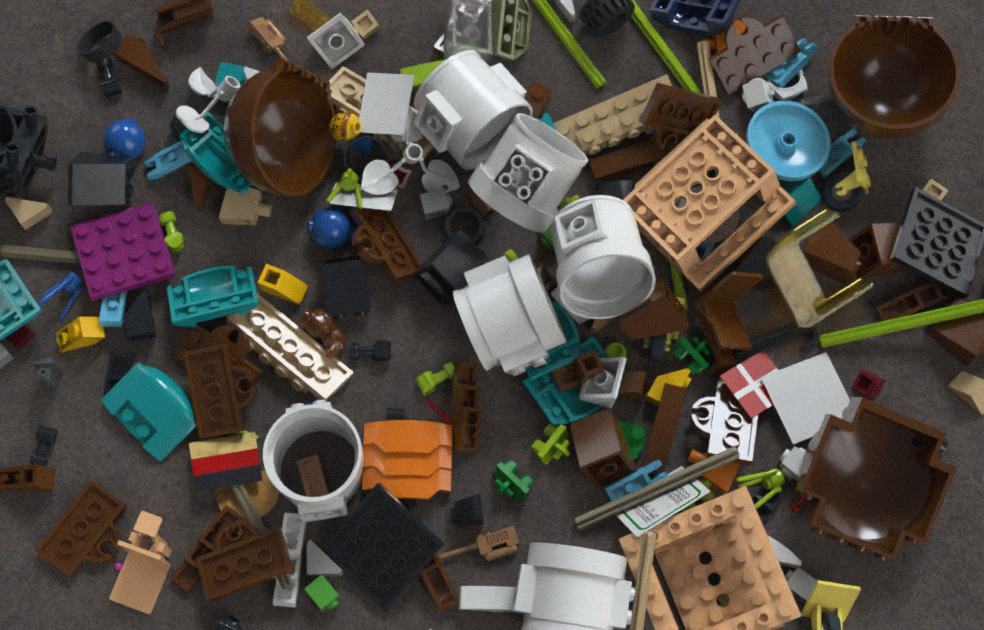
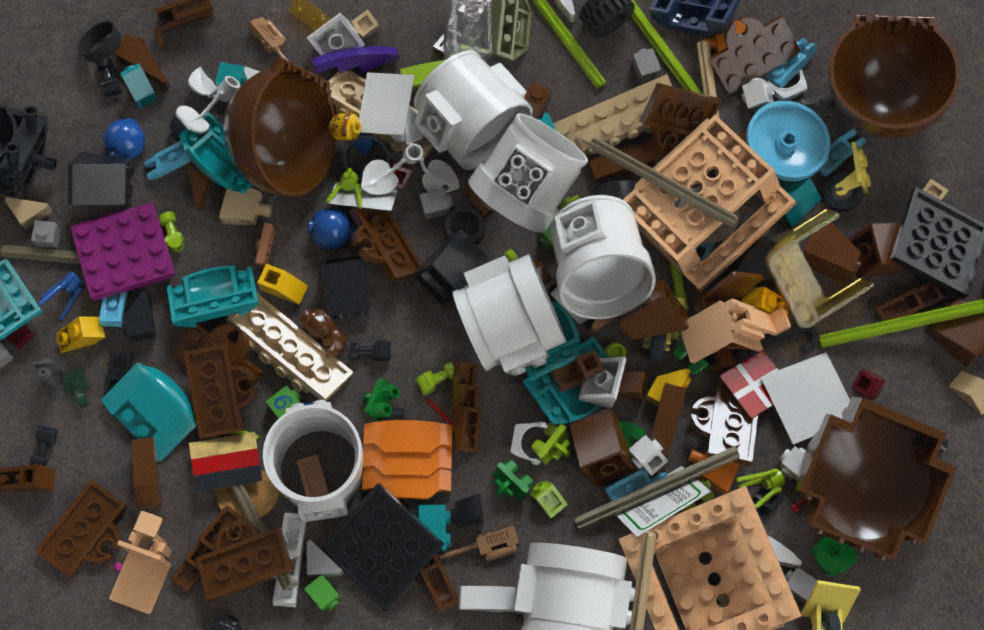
none -> light grey brick [31,220,61,250]
none -> clear green plate [62,367,91,408]
none -> teal slope [120,64,158,109]
none -> reddish brown slope [131,437,163,509]
none -> nougat plate [255,223,275,270]
none -> bright green brick [266,385,302,419]
none -> dark purple slope [311,46,400,73]
none -> green hips [362,378,400,422]
none -> teal slope [419,505,451,553]
none -> white helmet [510,422,548,465]
none -> lime bracket [530,481,568,518]
none -> dark tan axle [589,137,738,227]
none -> white brick [629,435,668,476]
none -> light grey brick [632,48,661,83]
none -> light nougat piece [680,299,791,363]
none -> yellow slope [741,287,790,317]
none -> green piece [812,537,857,577]

